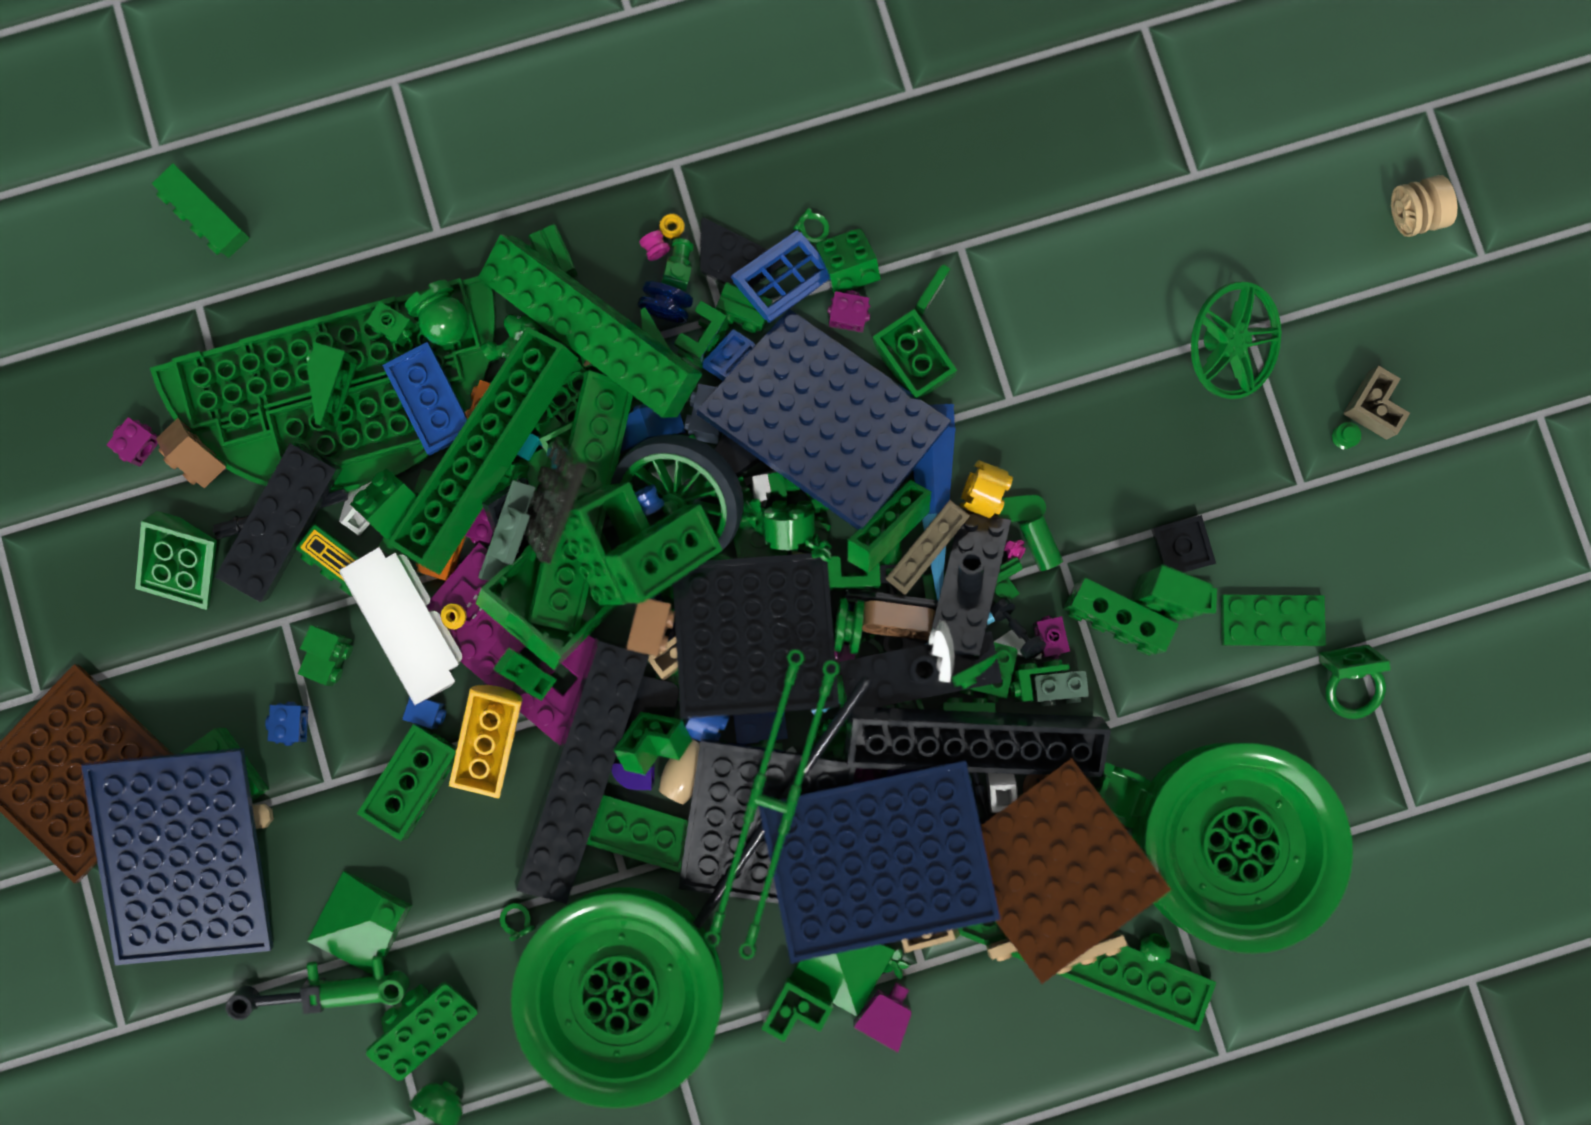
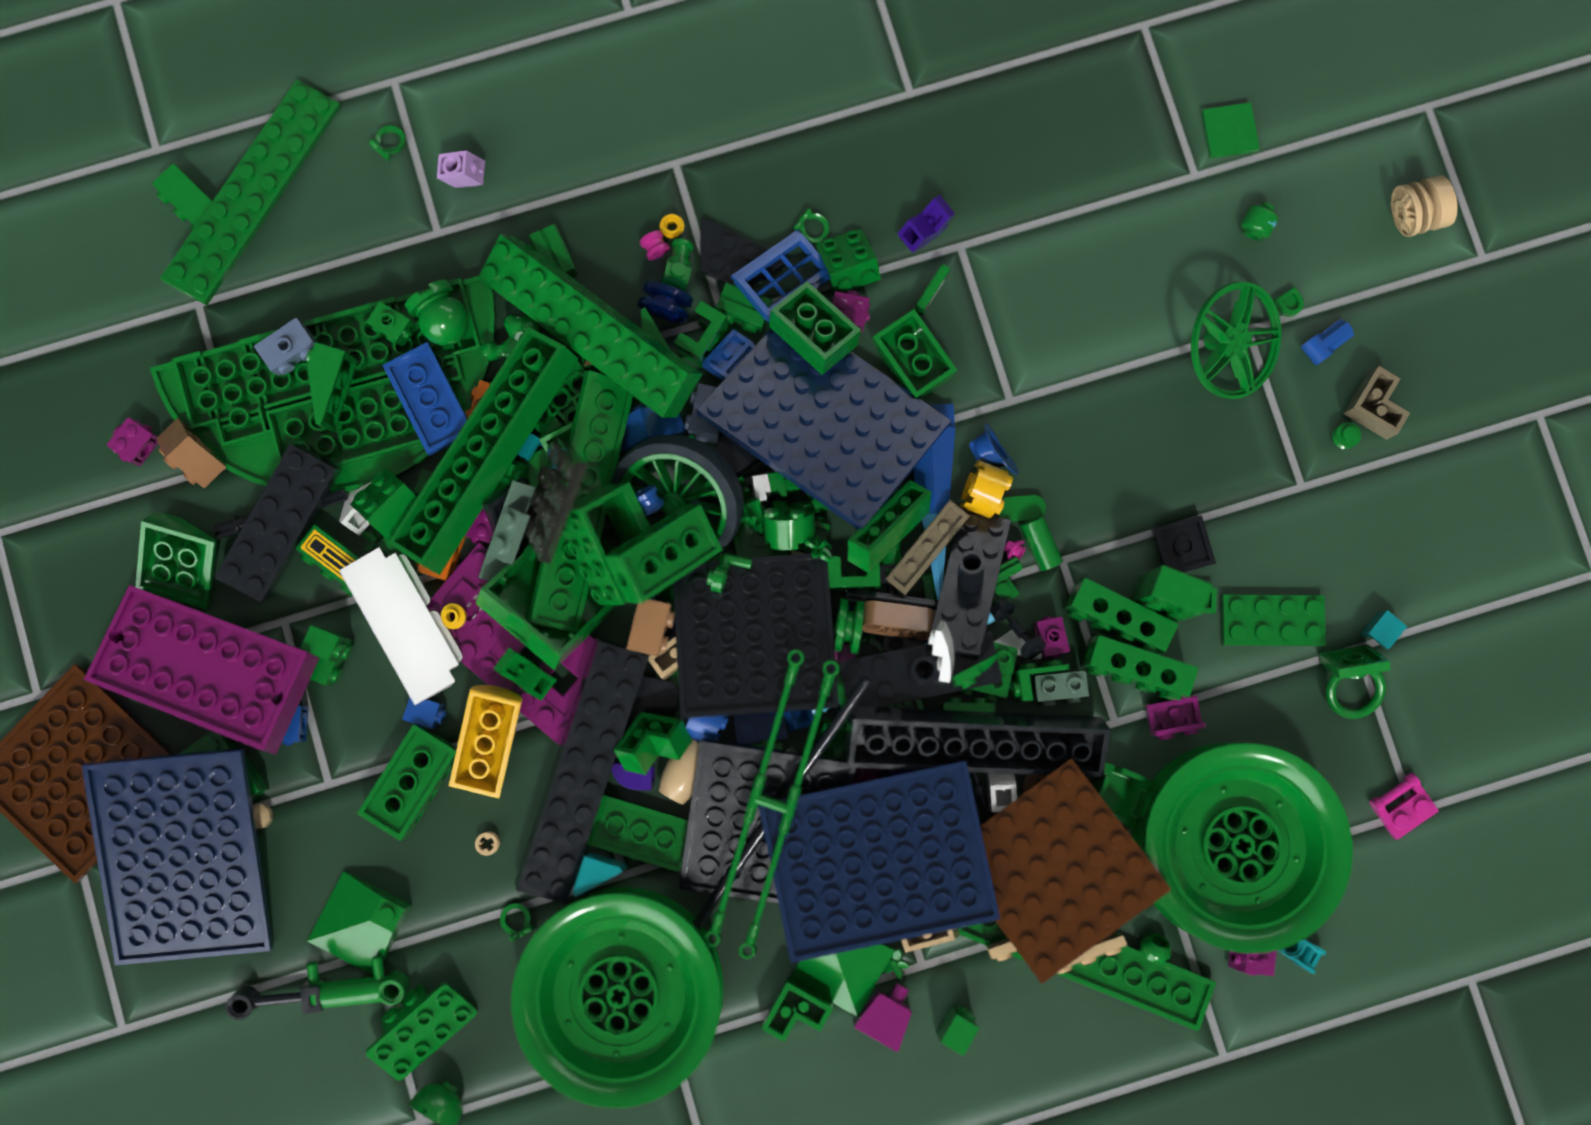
none -> magenta piece [84,585,319,755]
none -> green plate [160,80,341,306]
none -> sand blue brick [254,318,317,376]
none -> green plant [362,528,384,555]
none -> green piece [369,125,406,161]
none -> lavender head [437,150,485,188]
none -> tan bush [475,831,500,856]
none -> teal slope [573,852,628,897]
none -> green plate [707,553,753,593]
none -> green brick [769,281,861,375]
none -> blue plate [783,710,813,733]
none -> dark purple brick [897,195,955,253]
none -> green brick [936,1005,980,1056]
none -> blue piece [969,423,1019,475]
none -> green brick [1081,635,1199,701]
none -> magenta bracket [1145,696,1206,740]
none -> green tile [1201,102,1260,159]
none -> magenta head [1228,950,1277,976]
none -> green head [1241,202,1279,241]
none -> green tile [1273,287,1304,317]
none -> teal piece [1277,939,1327,975]
none -> blue piece [1300,319,1354,366]
none -> teal panel [1360,610,1408,649]
none -> dark pink plate [1369,772,1439,840]

